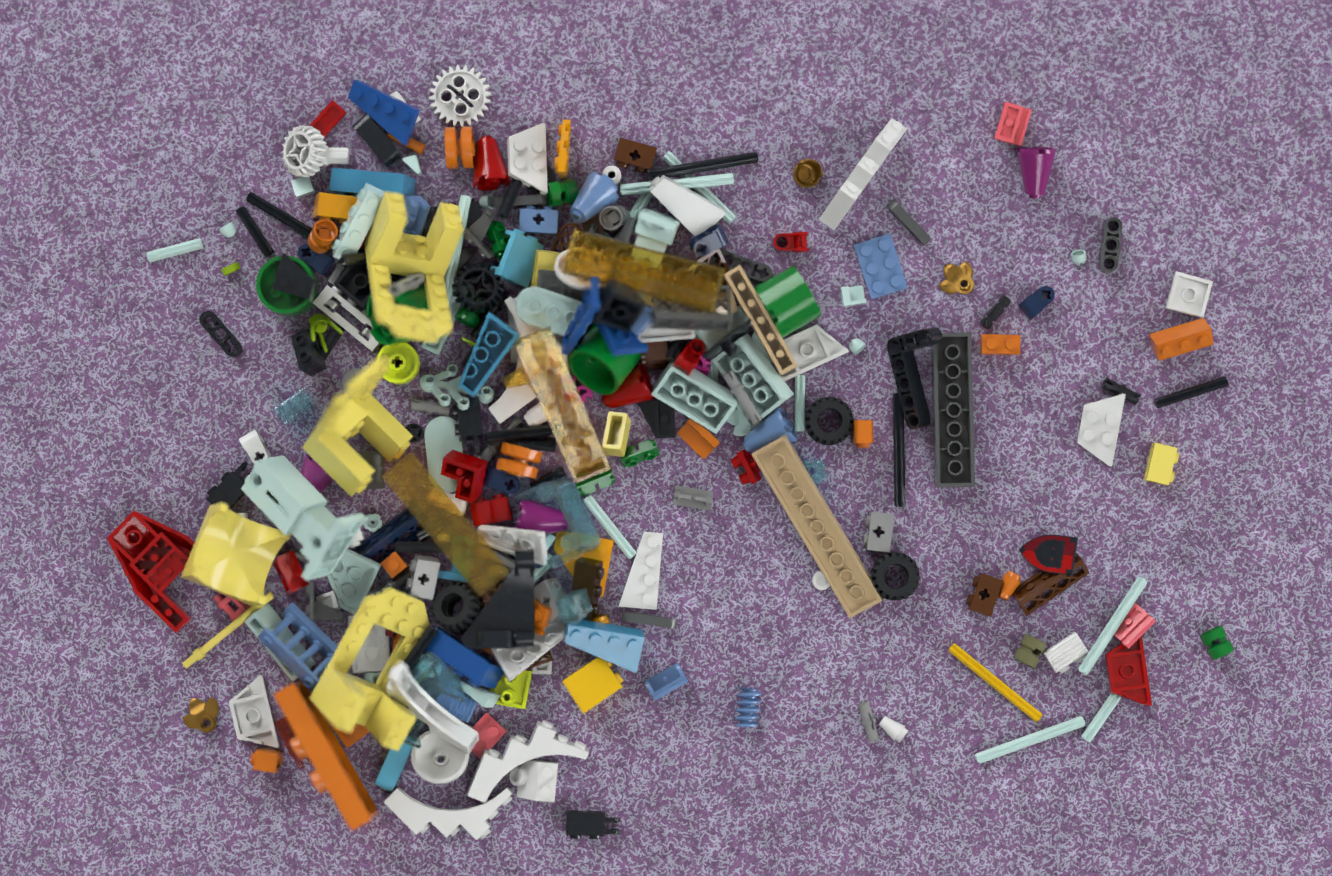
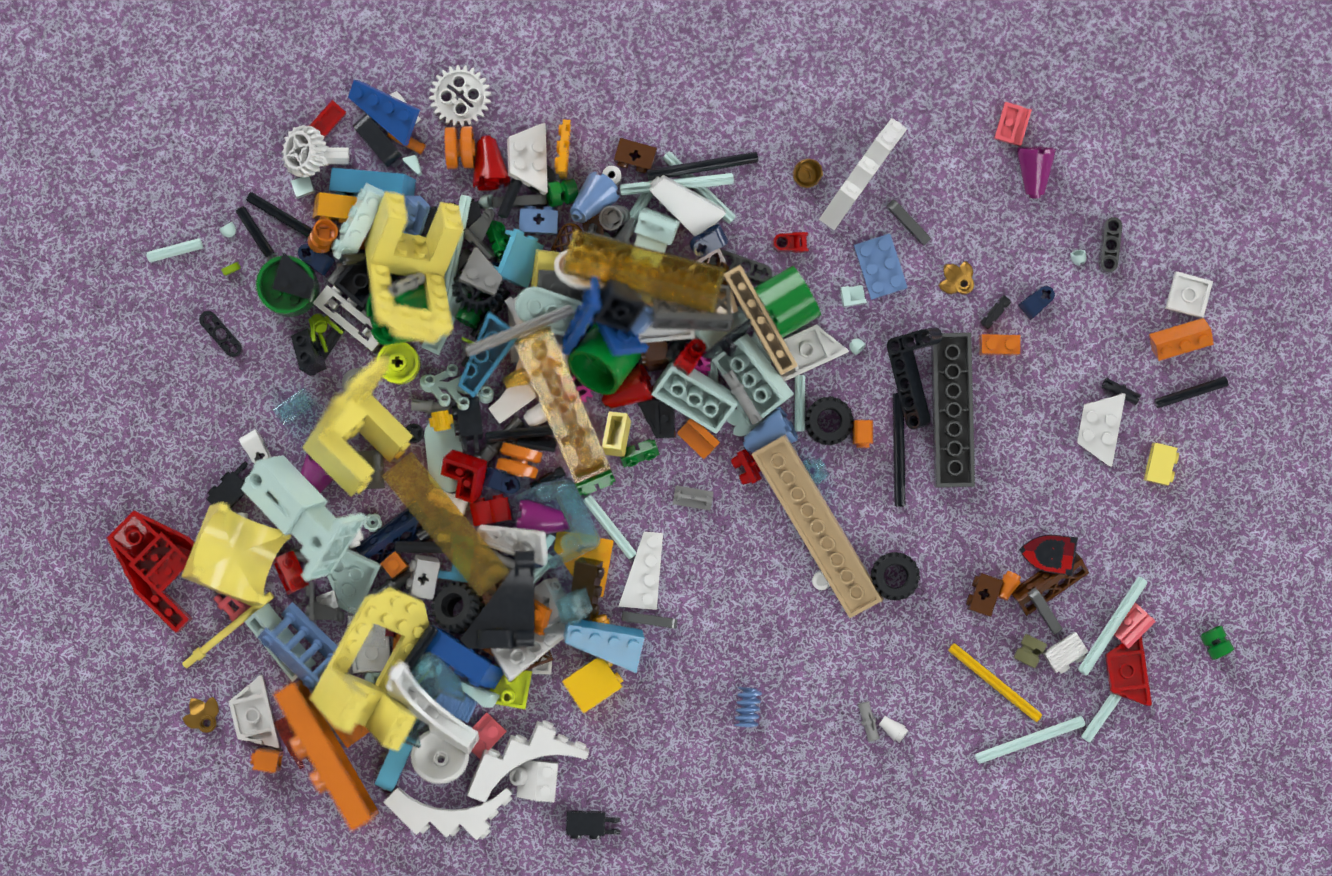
medium blue hinge [645,663,688,701] -> none
light grey brick [863,512,894,553] -> none
none -> yellow gear [429,410,454,431]
none -> light grey wing [459,246,503,296]
none -> light grey axle [465,305,574,357]
none -> dark grey beam [1027,588,1062,635]

